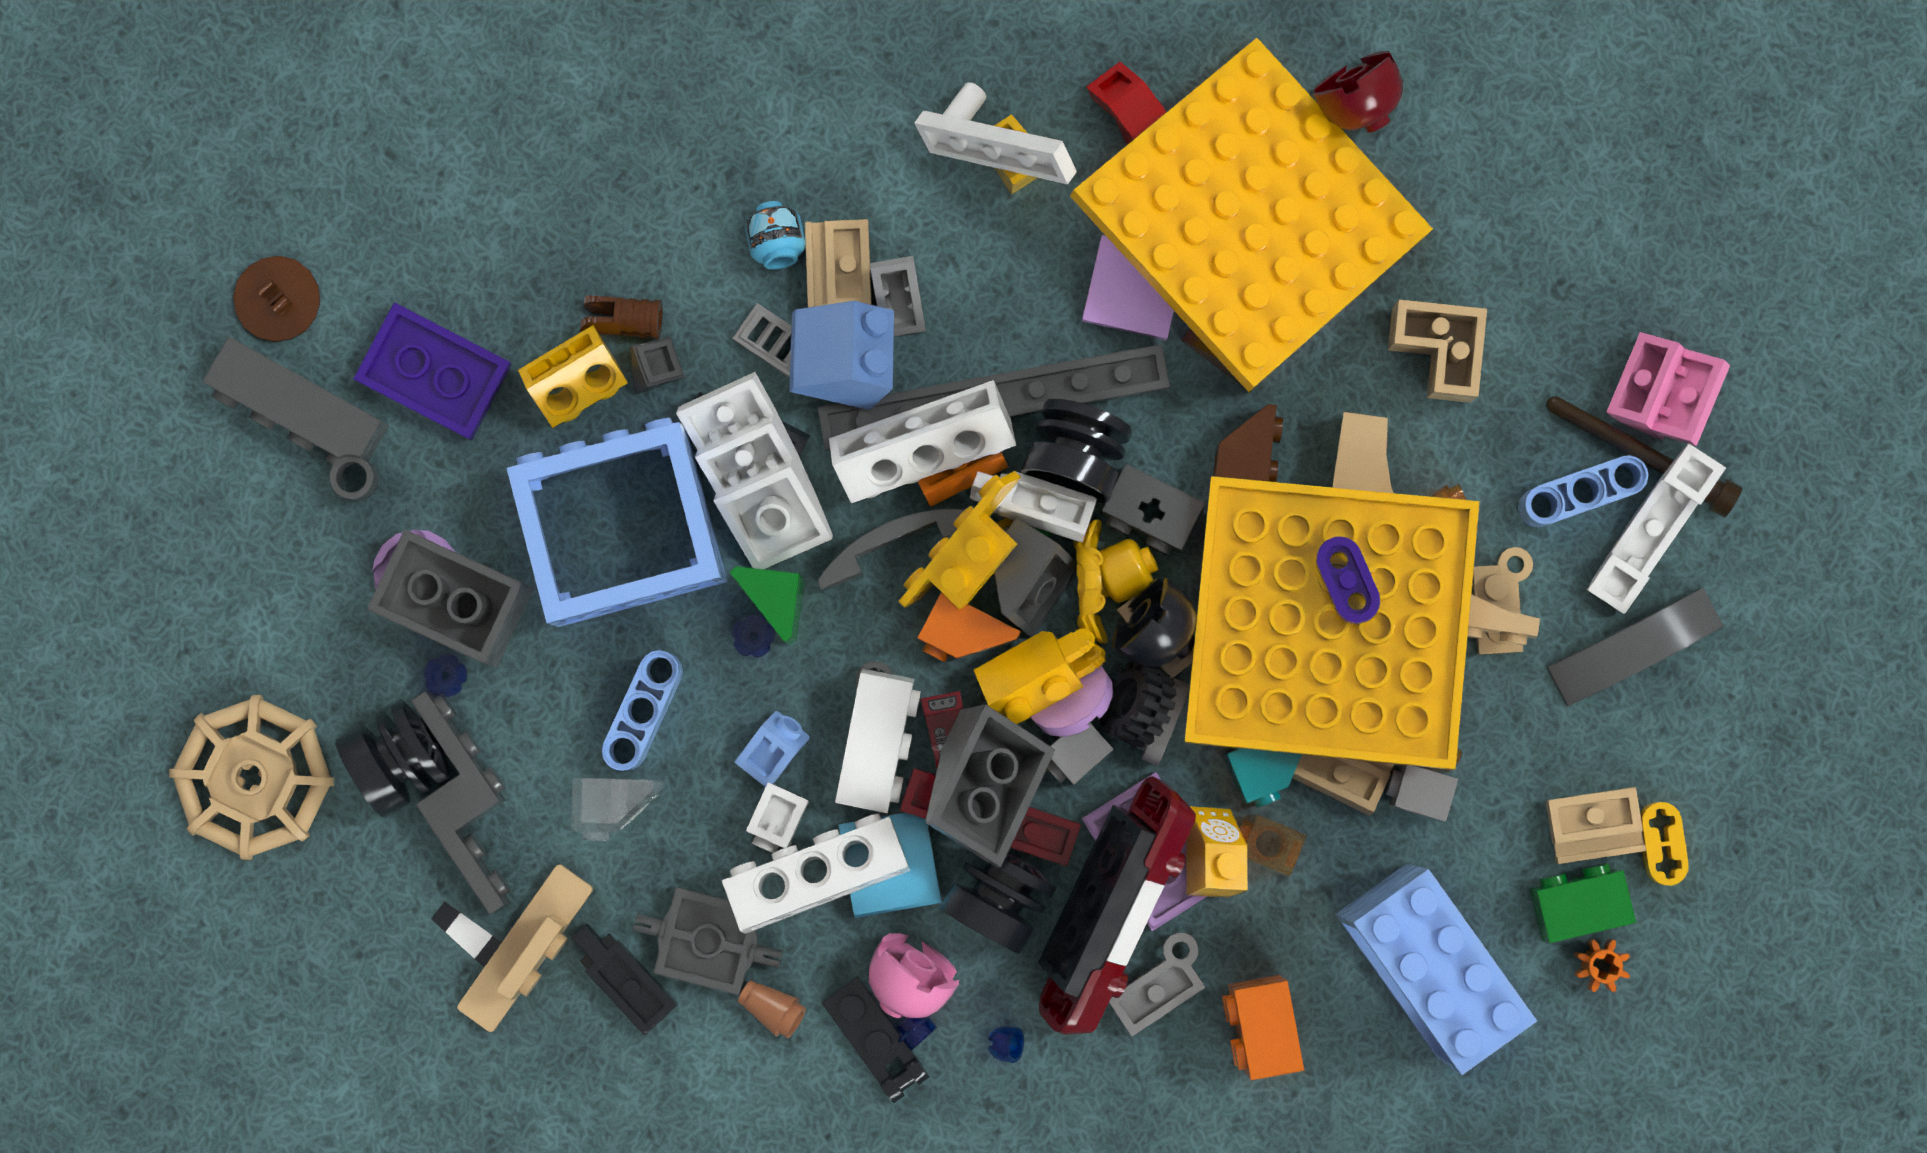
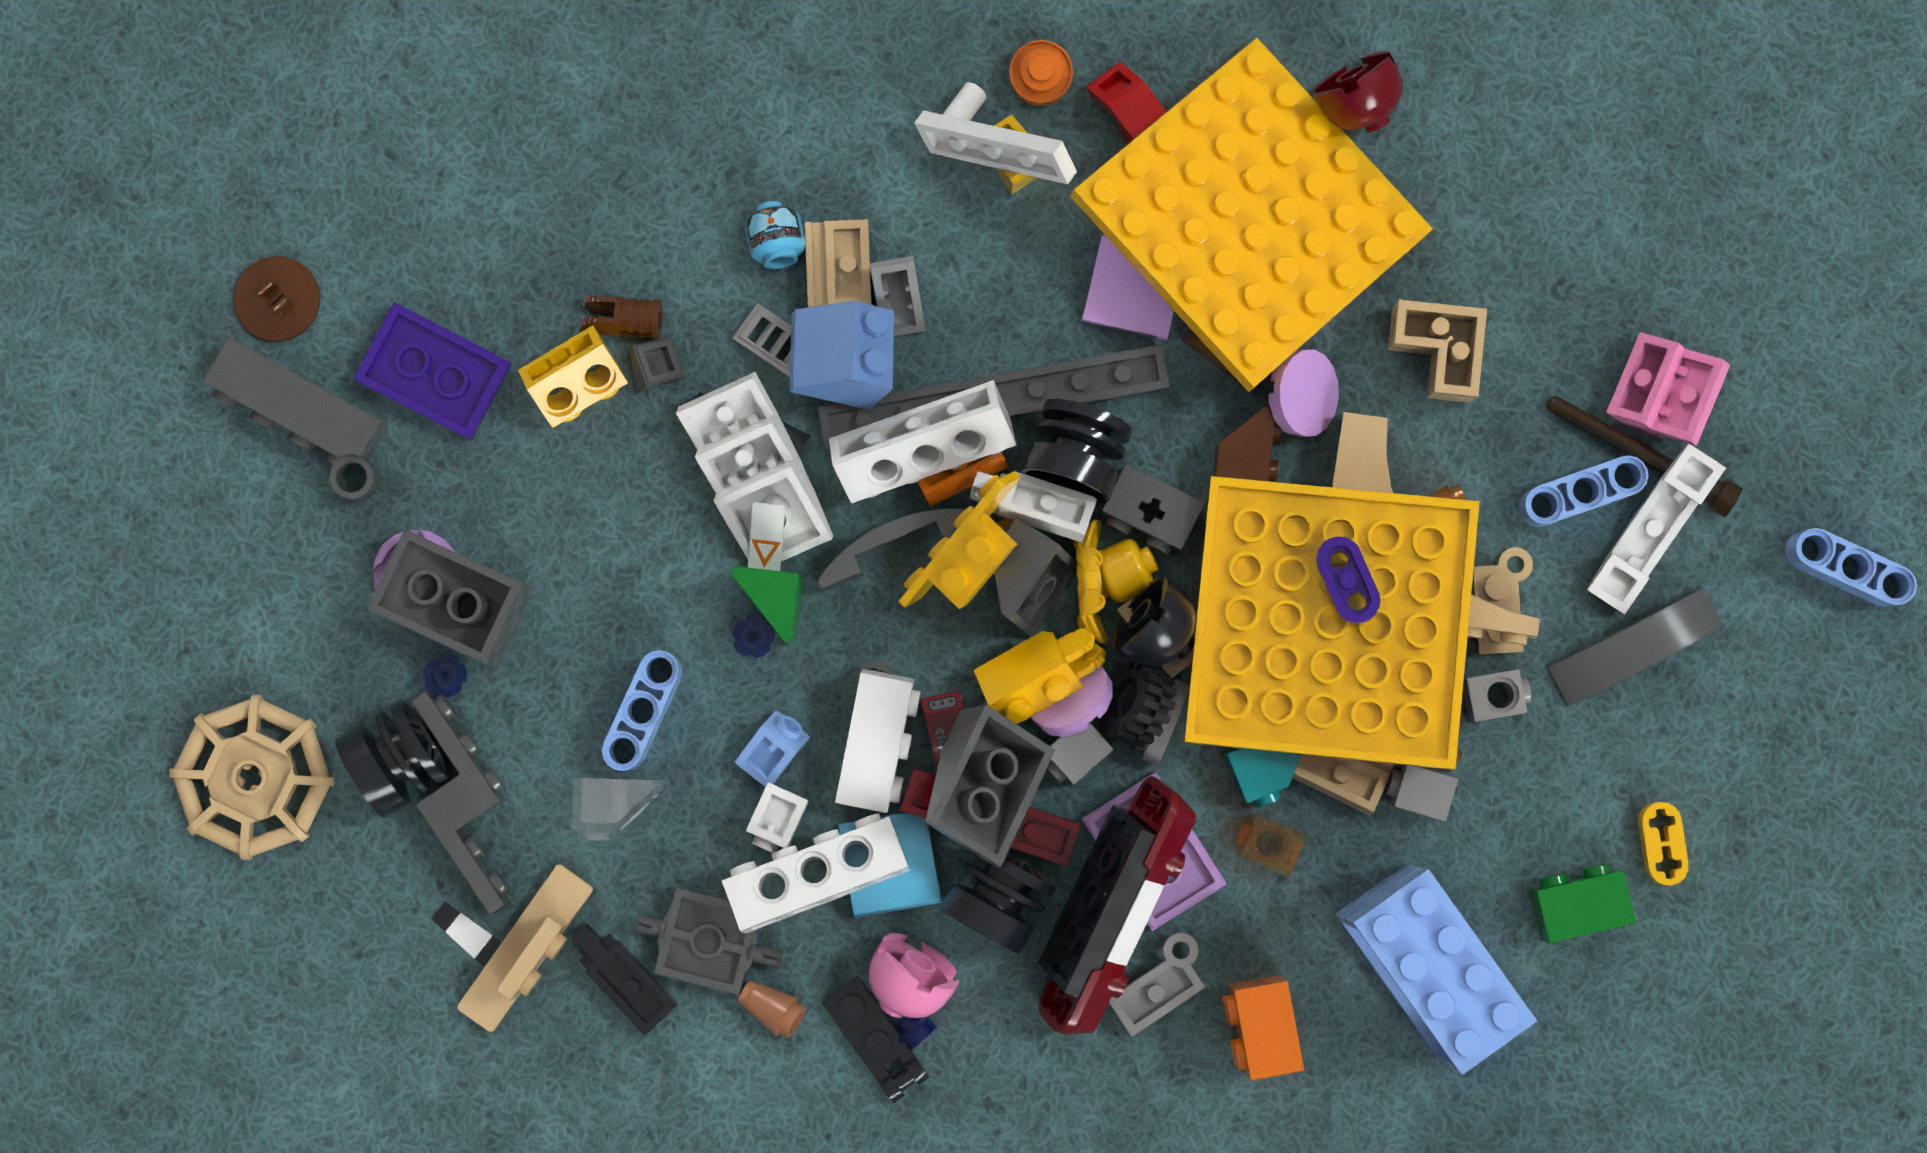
light blue window [506,418,727,627] -> none
orange slope [918,592,1021,662] -> none
clear blue hinge [988,1026,1024,1063] -> none
yellow slope [1186,806,1248,898] -> none
tan plate [1545,787,1646,864] -> none
orange gear [1574,938,1630,992] -> none
none -> white sticker [748,502,785,571]
none -> orange plate [1009,40,1073,106]
none -> lavender tile [1269,349,1339,437]
none -> light grey brick [1463,669,1532,723]
none -> light blue beam [1785,528,1917,607]

